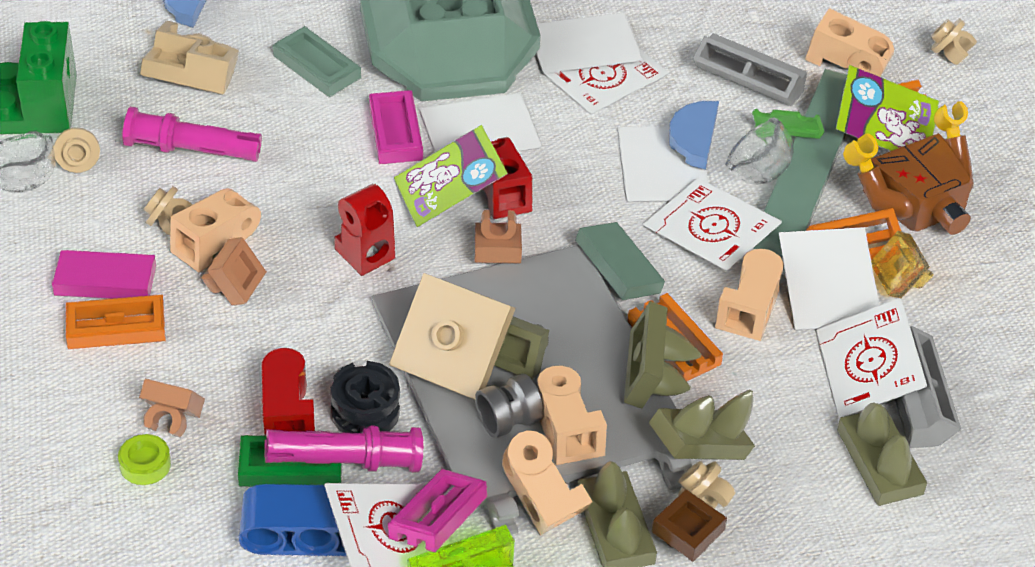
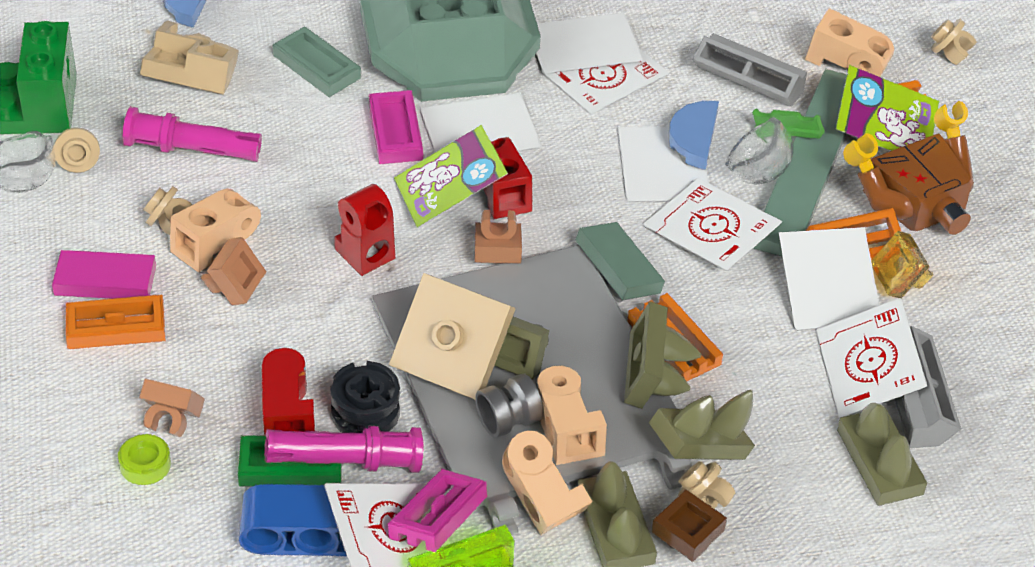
light nougat leg [715,249,783,341] -> none

